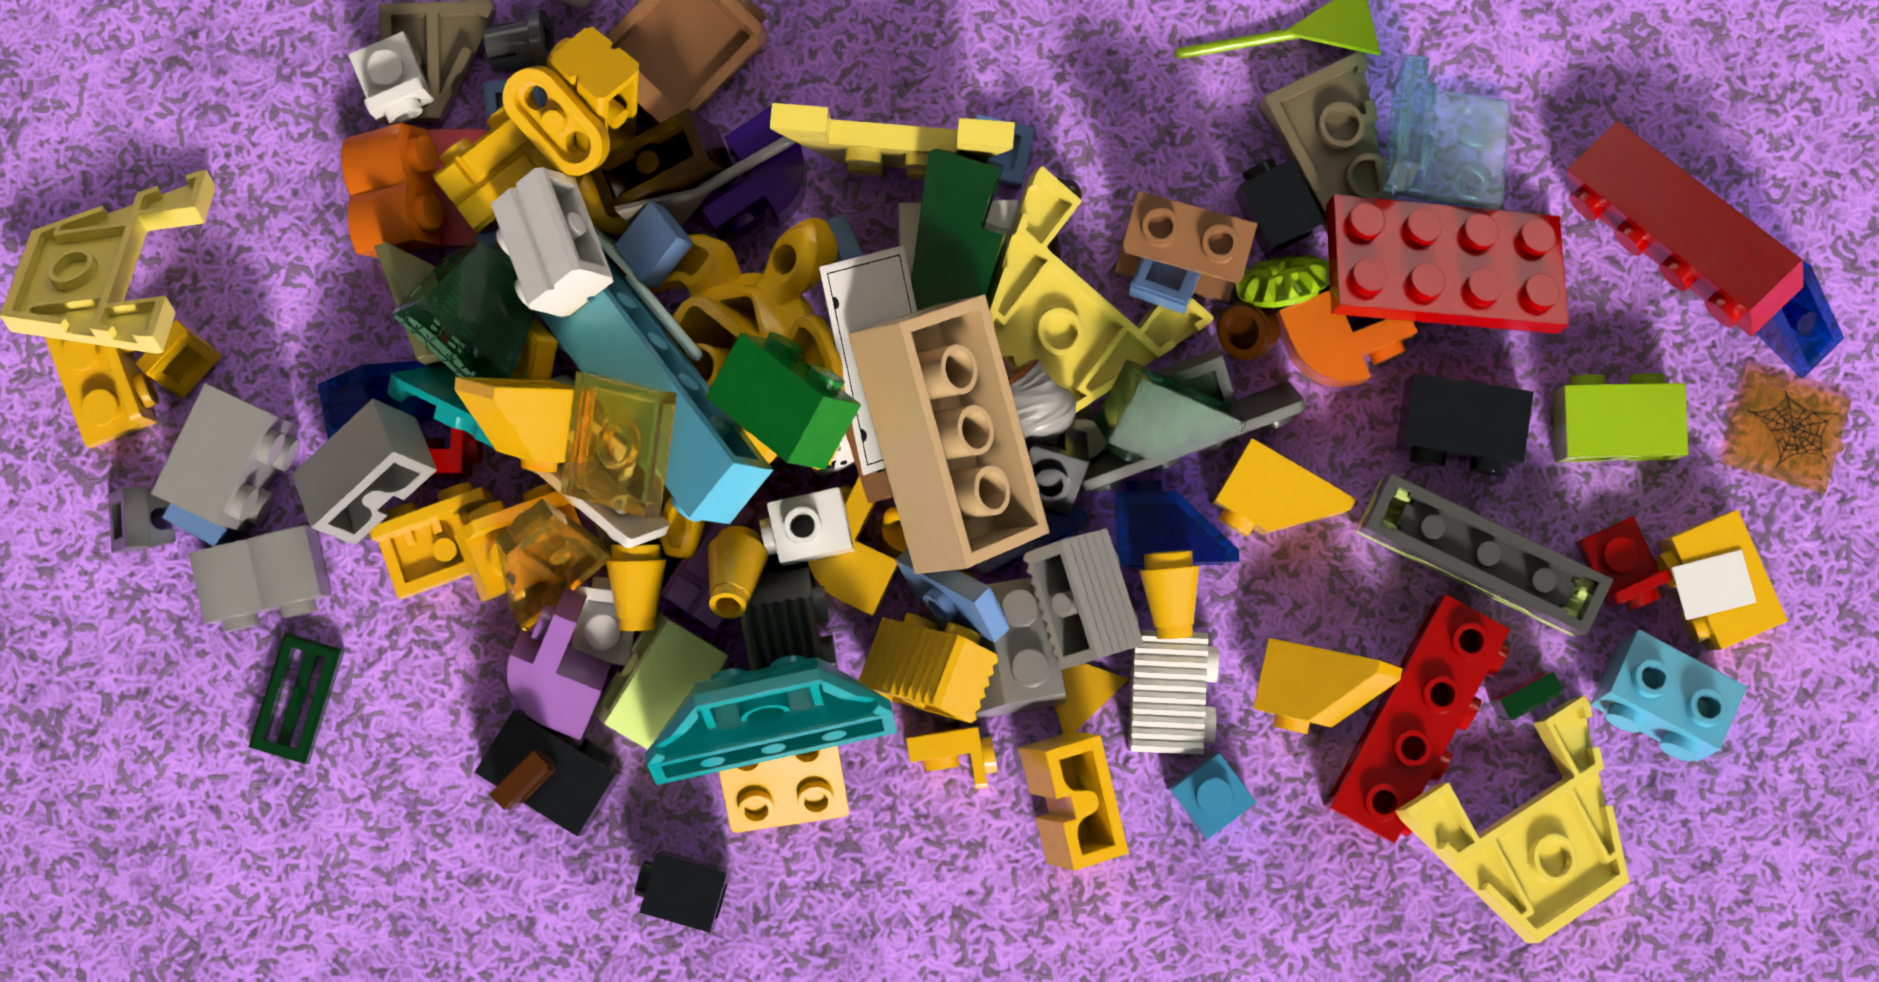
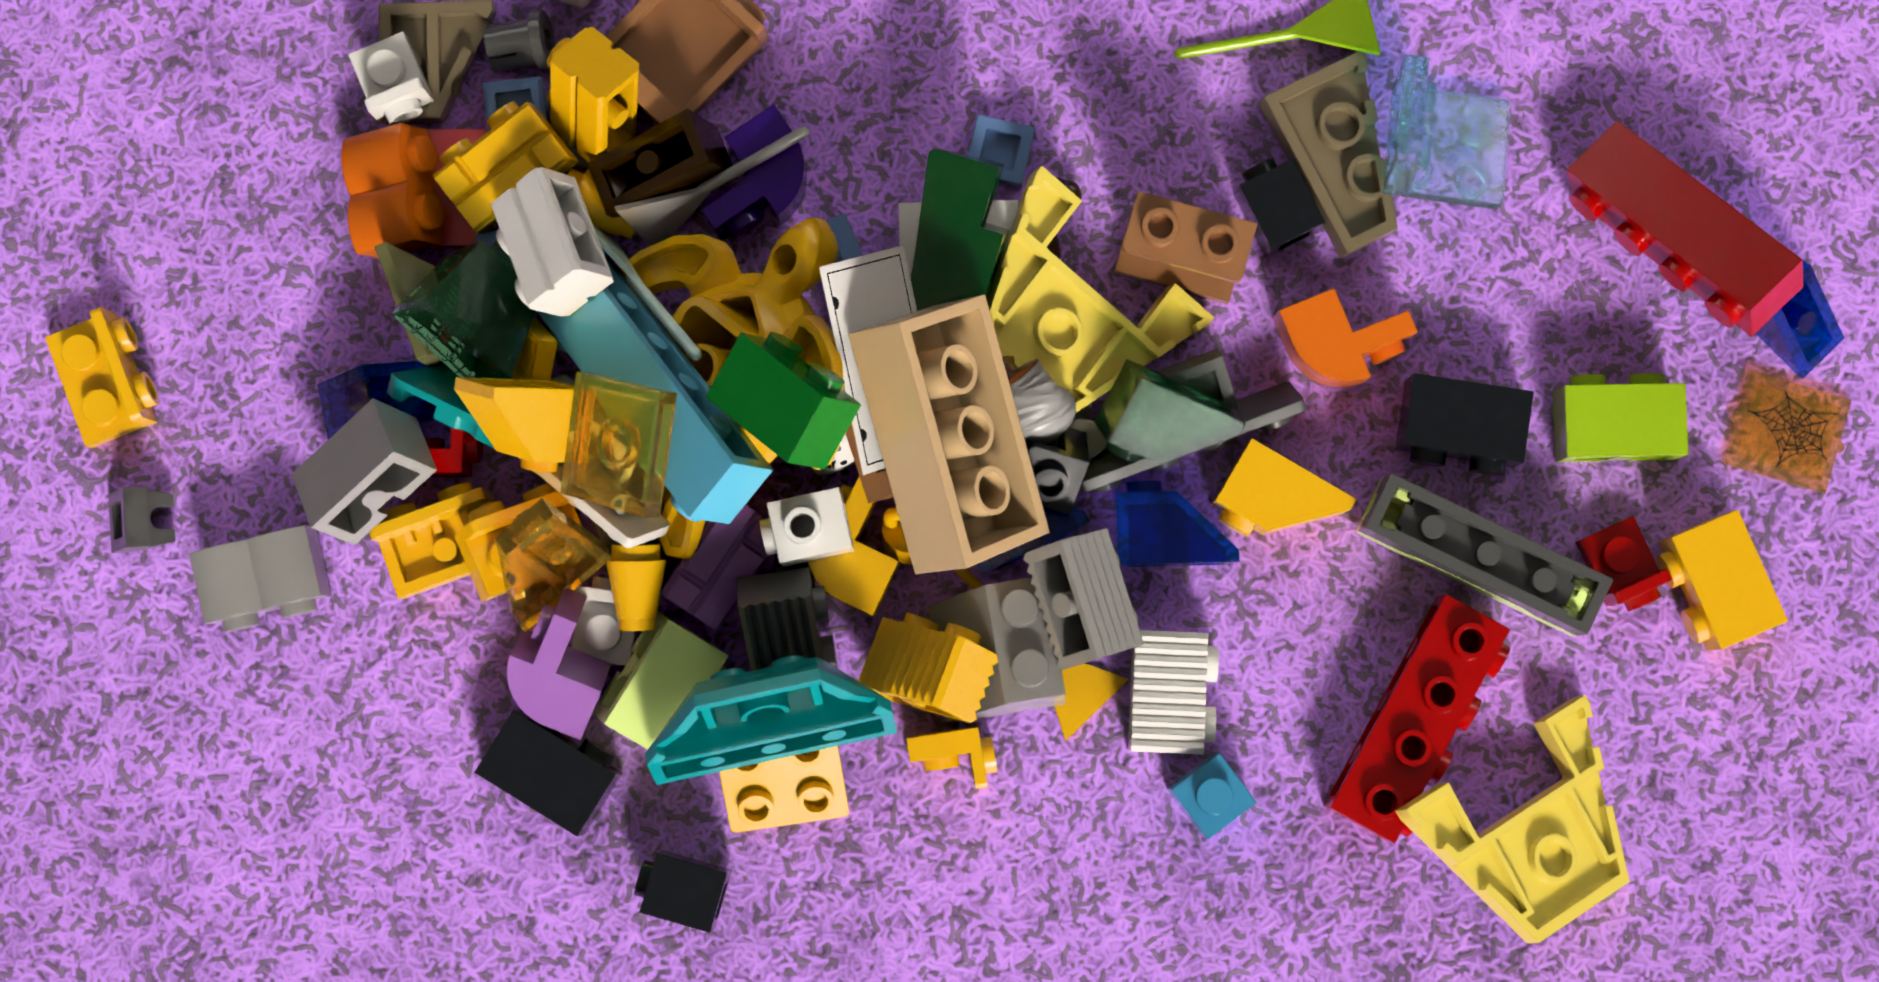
light yellow wing [0,170,215,353] -> none
yellow tile [135,319,222,399] -> none
light grey brick [151,383,300,533] -> none
medium blue tile [162,503,239,547] -> none
dark green tile [248,633,345,764] -> none
reddish brown tile [489,750,557,810] -> none
yellow plate [502,66,610,176] -> none
medium blue tile [614,201,694,289] -> none
yellow cone [708,526,768,618] -> none
light yellow wing [770,103,1015,181] -> none
medium blue plate [895,548,1009,643] -> none
yellow brick [1018,731,1129,871] -> none
medium blue tile [1129,257,1201,314] -> none
yellow cone [1139,550,1200,639] -> none
reddish brown tile [1217,300,1280,361] -> none
lime gear [1235,253,1330,308] -> none
yellow slope [1253,638,1403,734] -> none
plate [1326,194,1569,334] -> none
dark green tile [1489,671,1563,720] -> none
medium azure brick [1590,629,1747,762] -> none
white sticker [1671,549,1756,620] -> none

